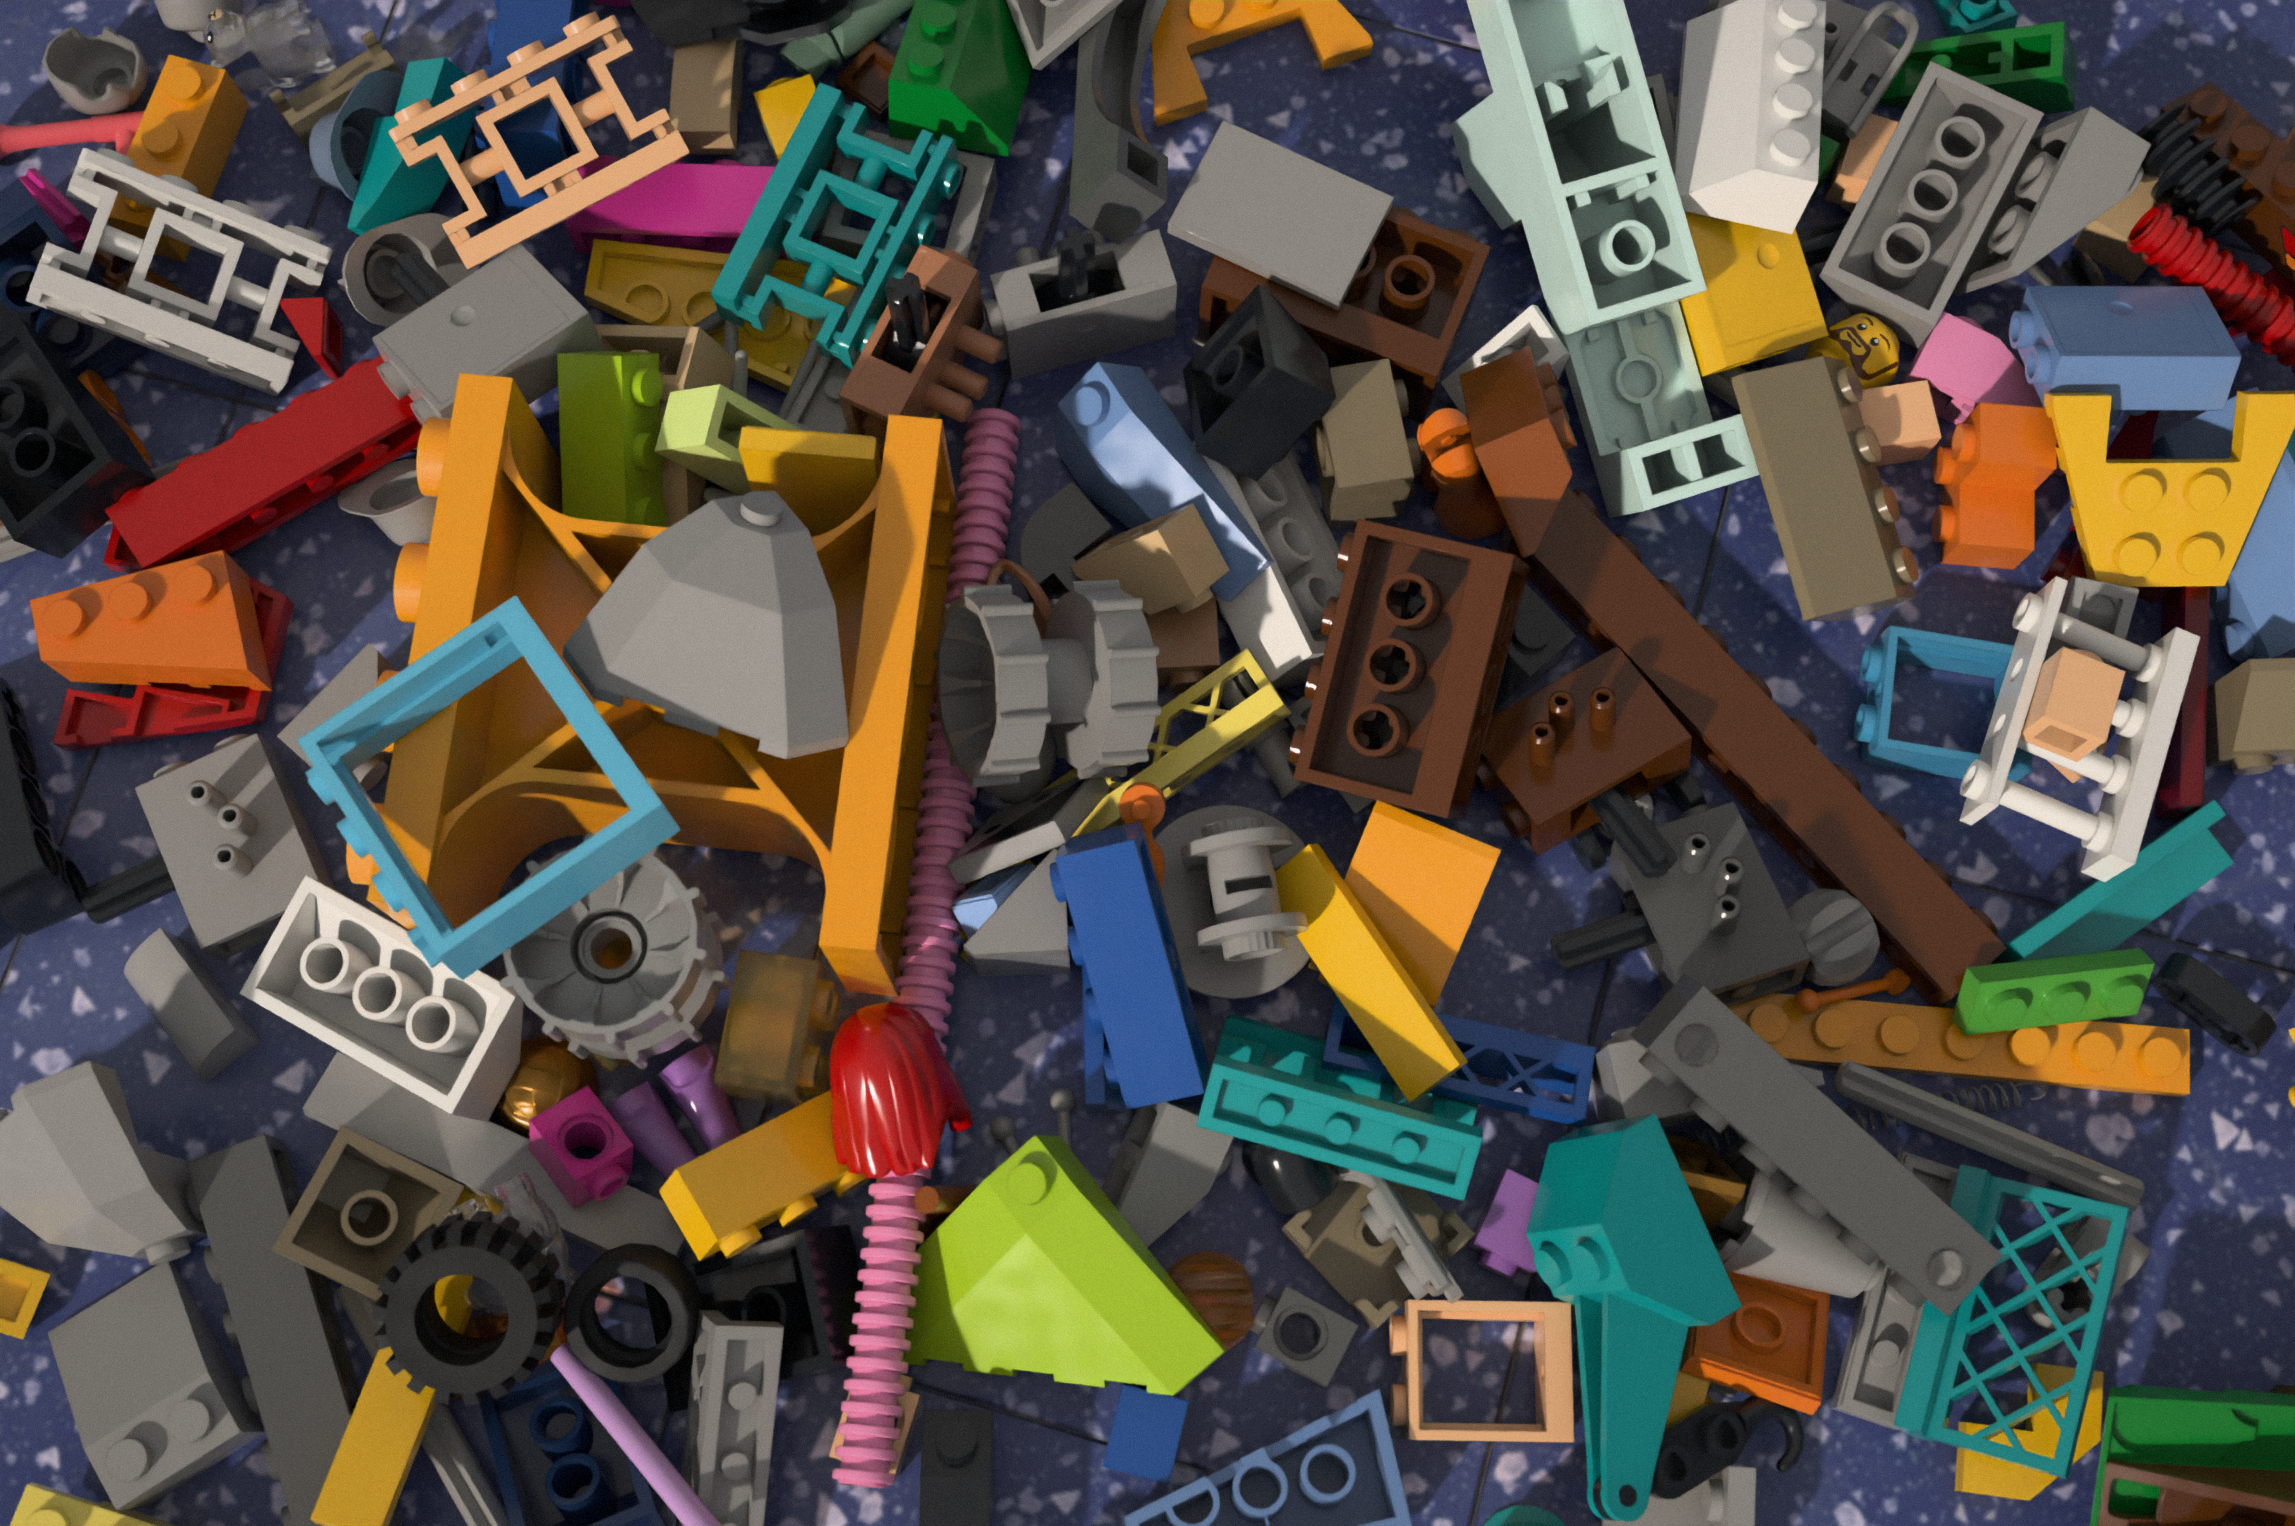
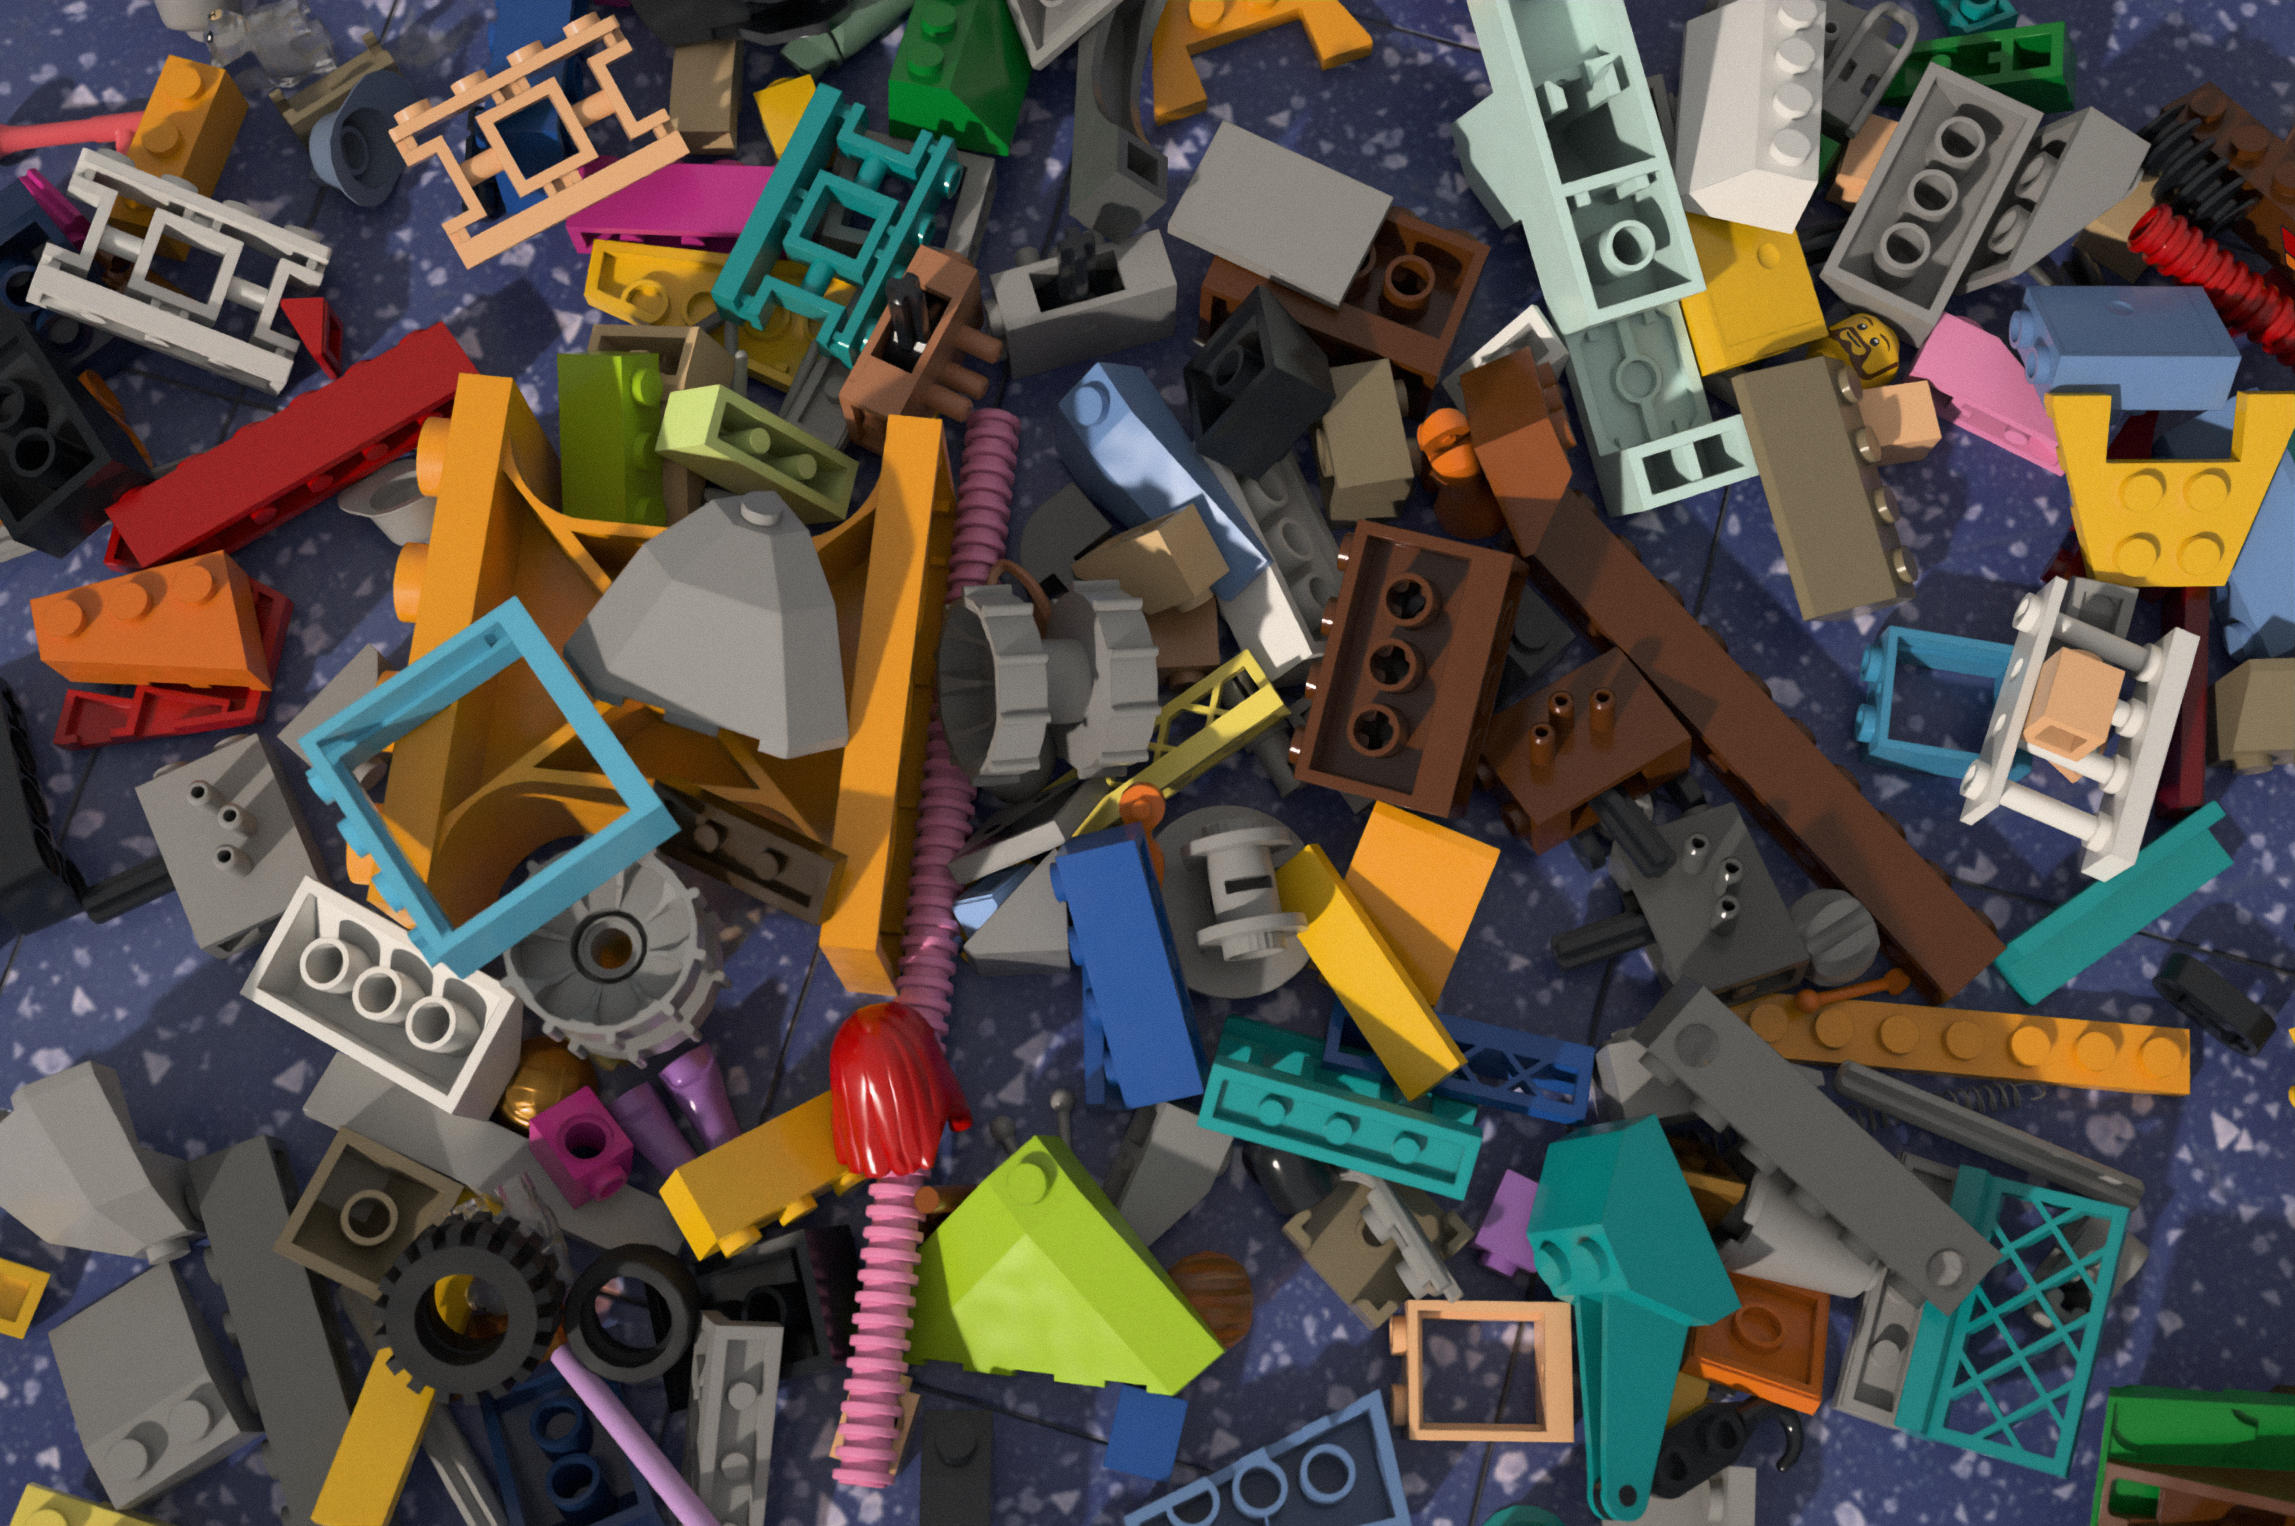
light grey hair [42,26,149,115] -> none
light grey brick [124,928,261,1082] -> none
light grey piece [337,213,479,327] -> none
teal slope [347,57,480,236] -> none
light grey piece [372,243,604,426] -> none
clear yellow brick [714,949,841,1108] -> none
yellow tile [739,426,882,537] -> none
reddish brown tile [834,39,896,124] -> none
dark grey brick [1248,1286,1359,1388] -> none
orange brick [1932,402,2057,570] -> none
bright green plate [1952,948,2155,1035] -> none
yellow tile [1955,1363,2104,1501] -> none
none -> dark brown plate [653,774,848,927]

